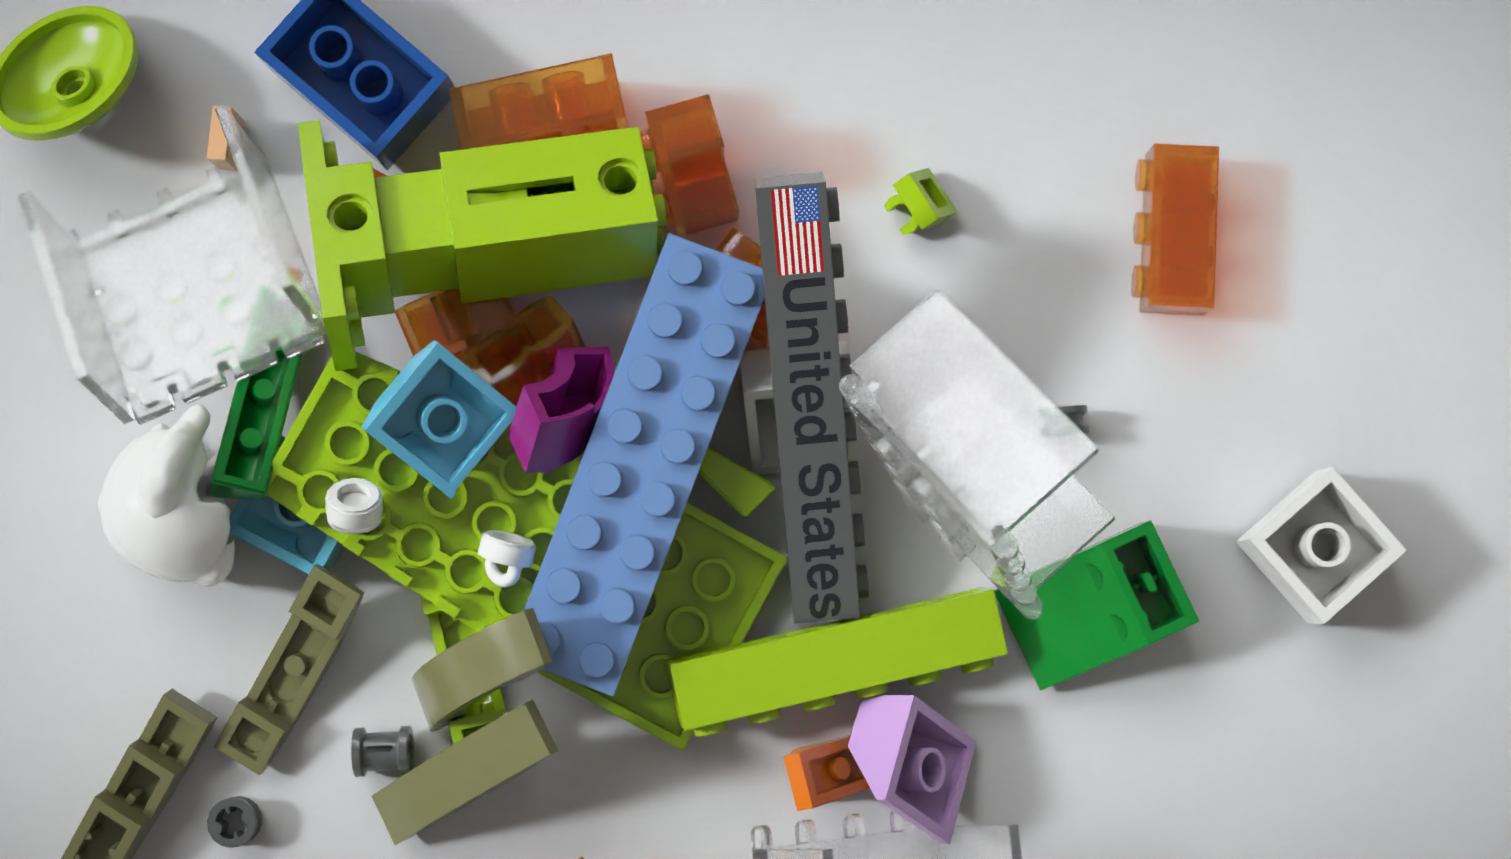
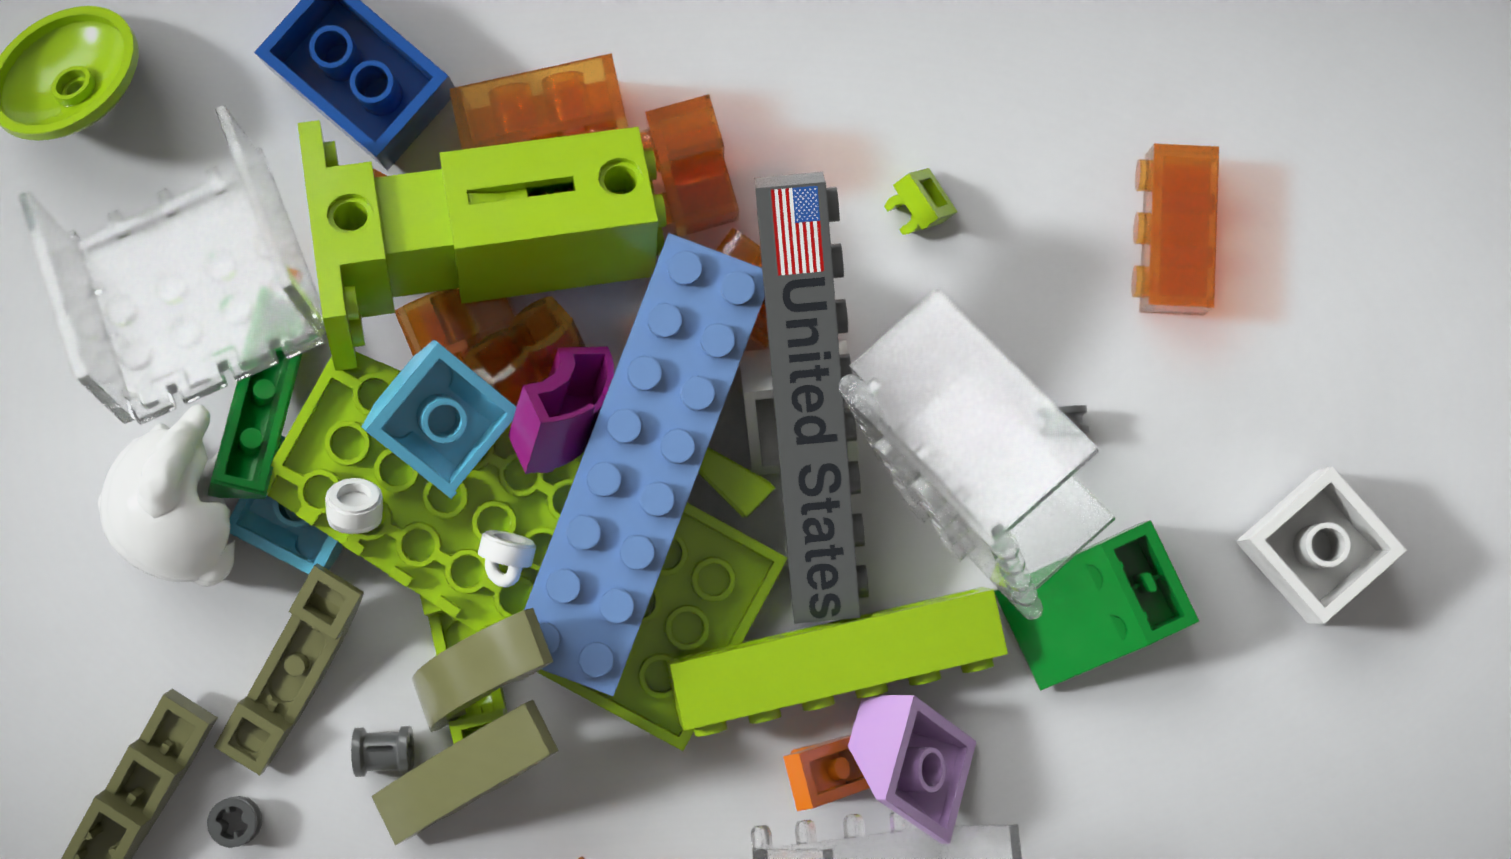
light nougat tile [206,105,246,171] -> none

